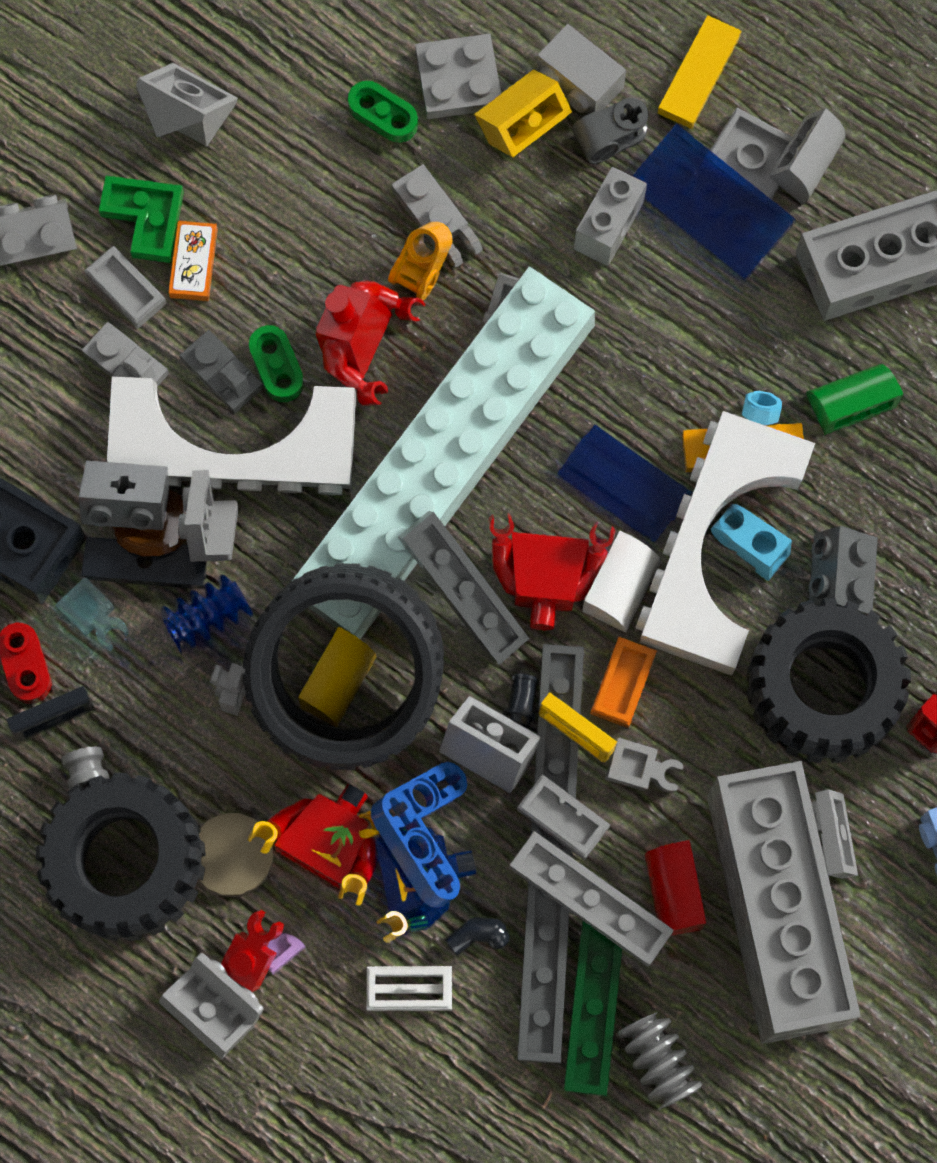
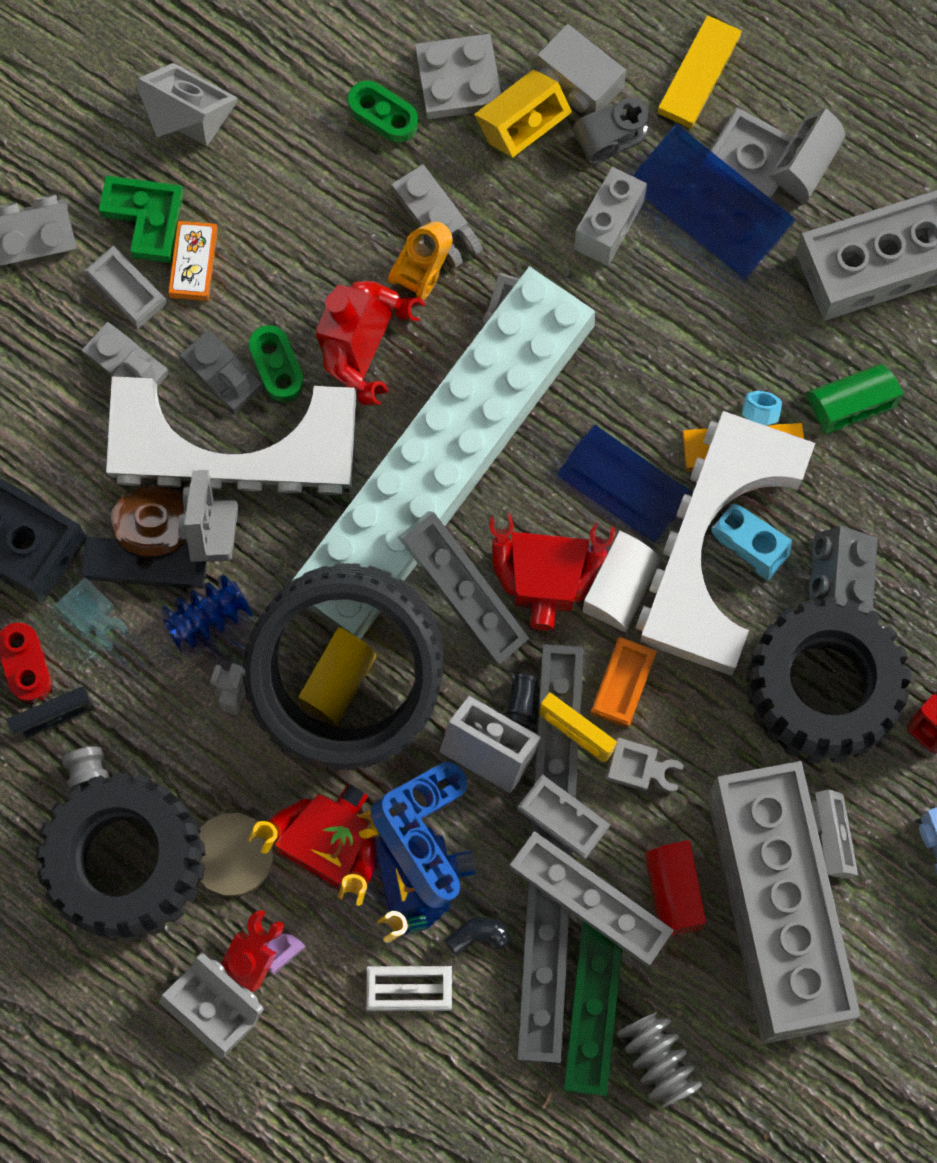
dark grey brick [79,460,170,530] -> none

